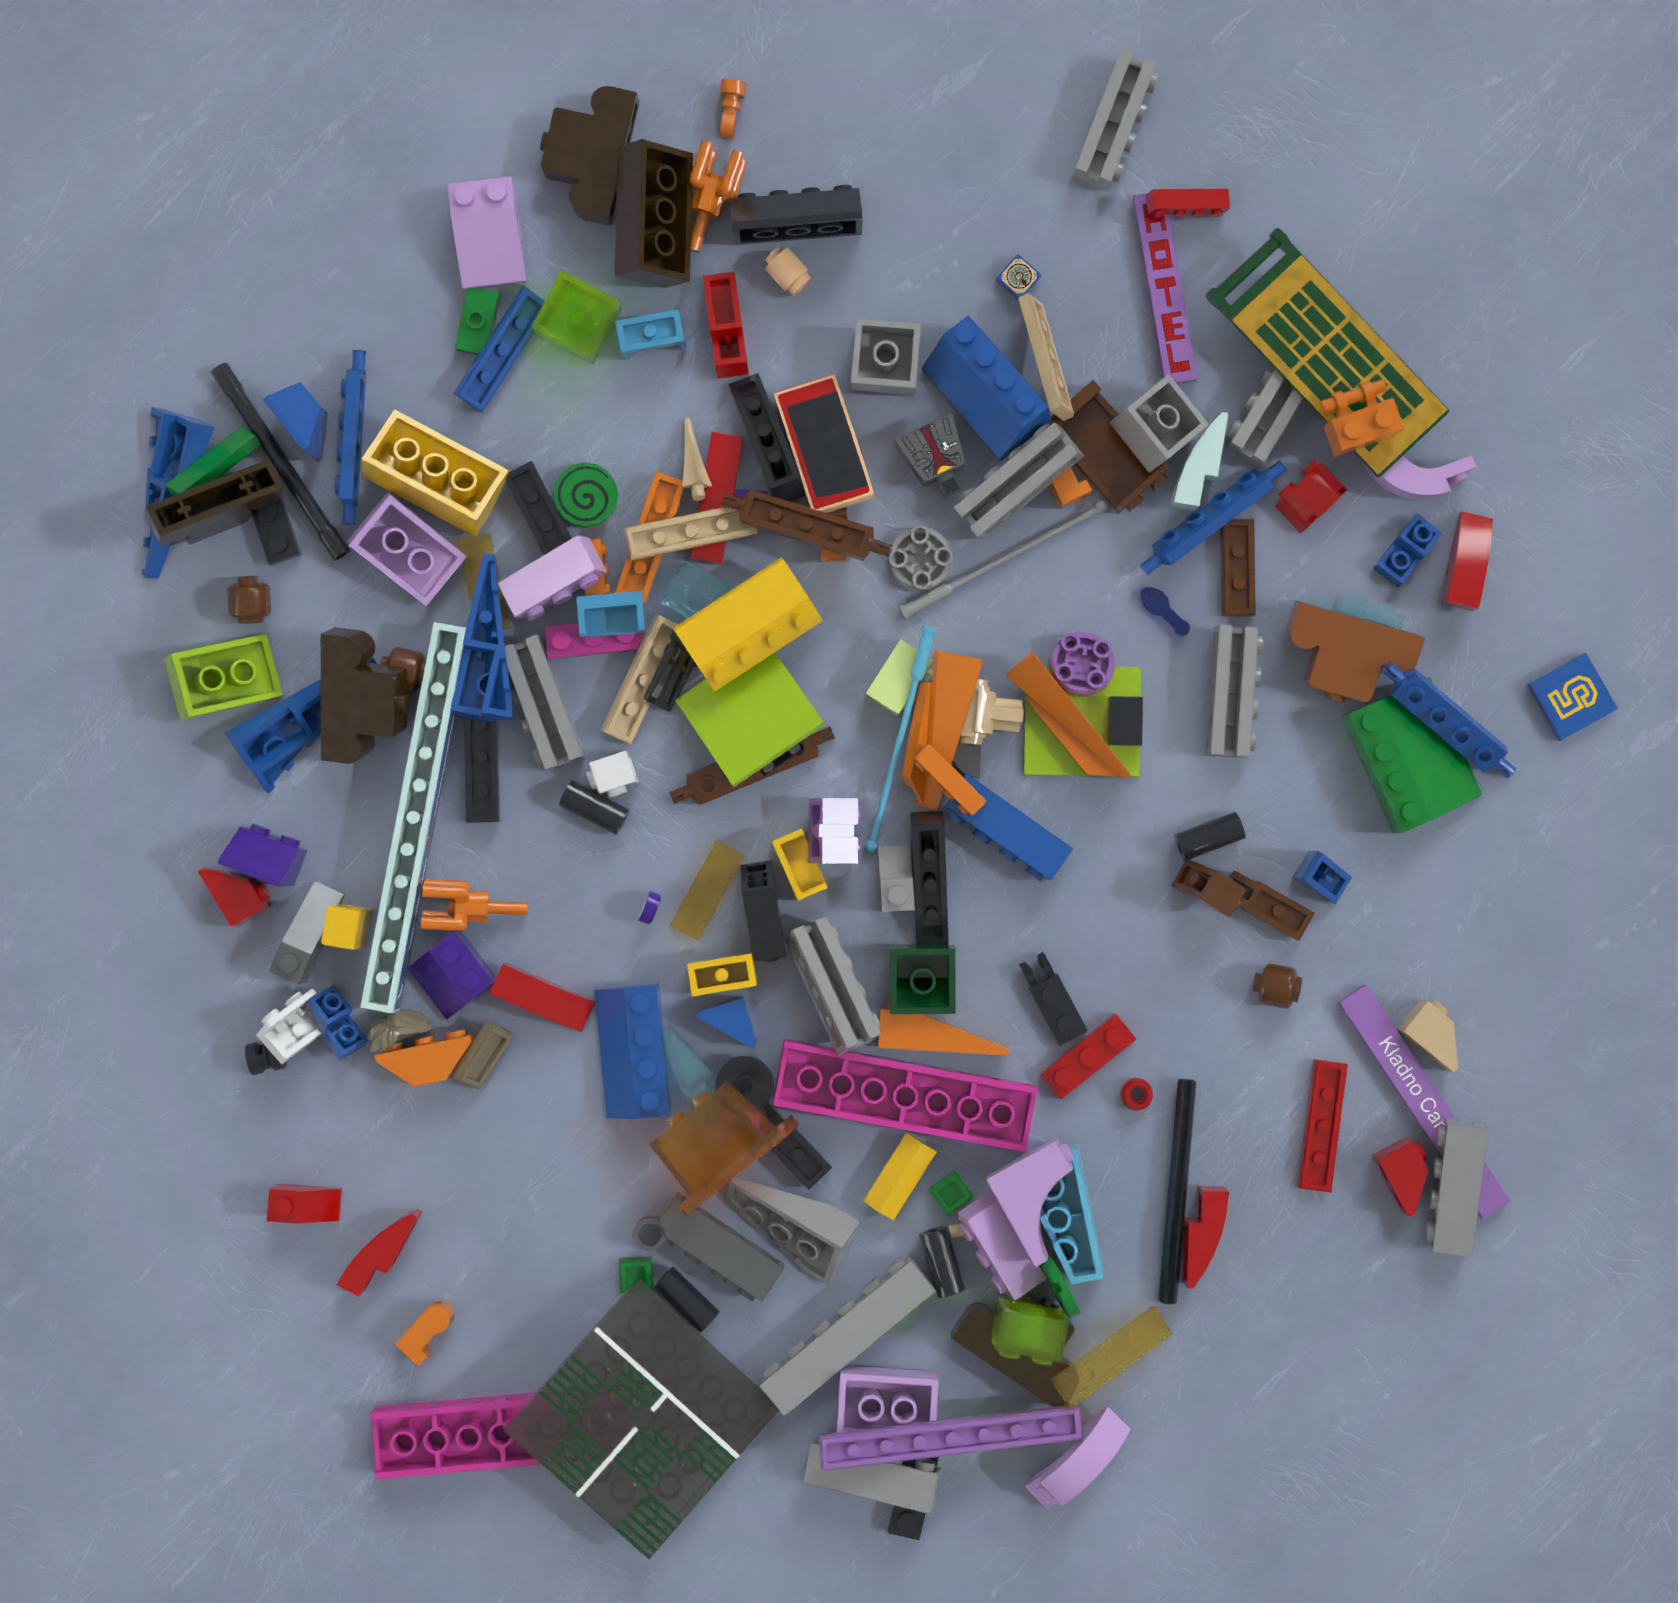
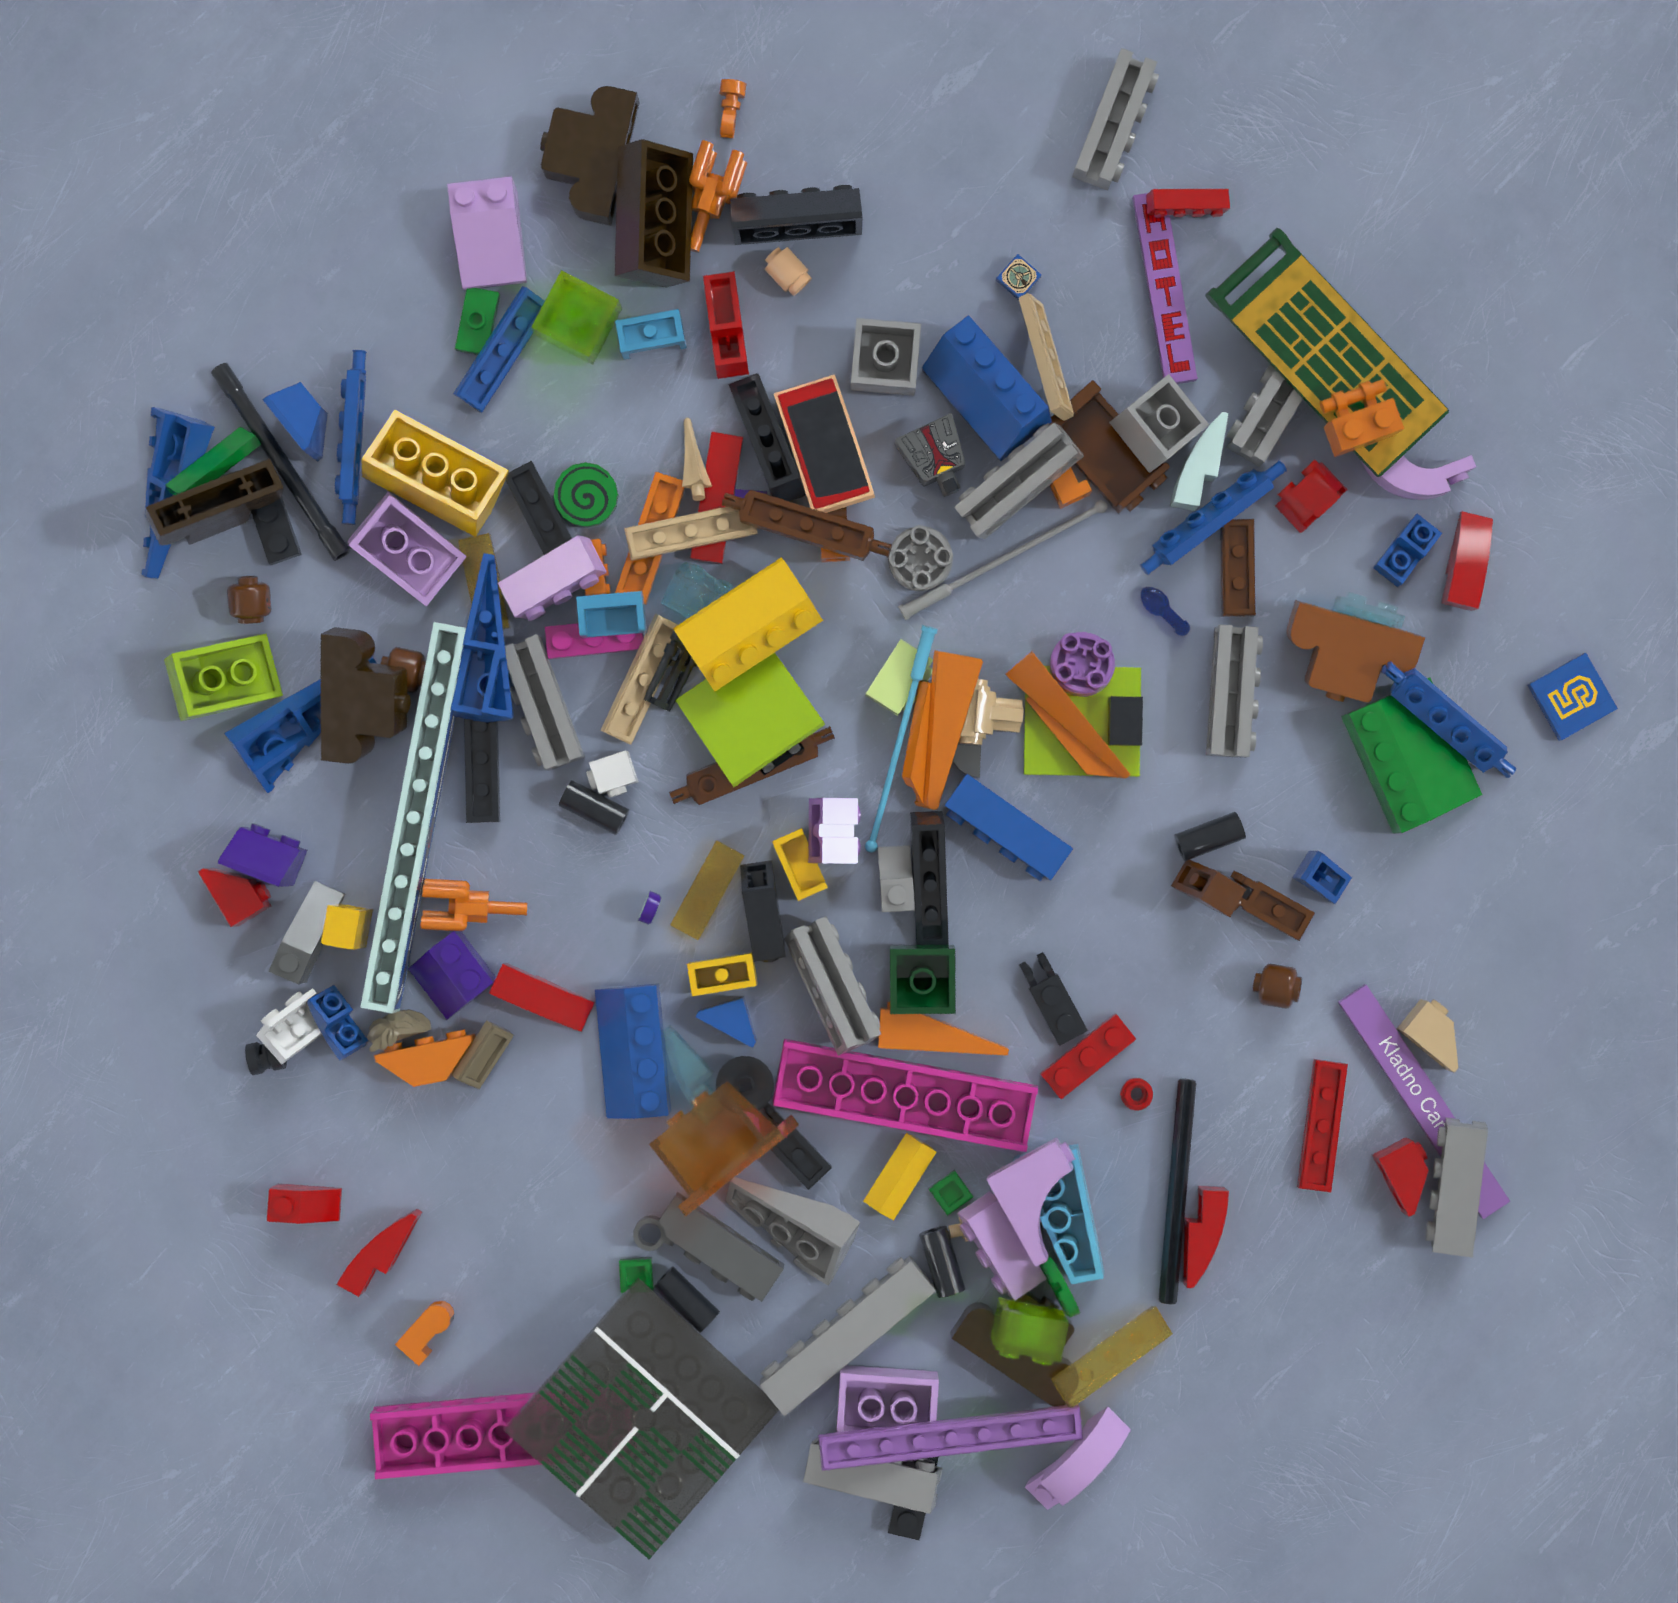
orange piece [914,744,987,816] -> none

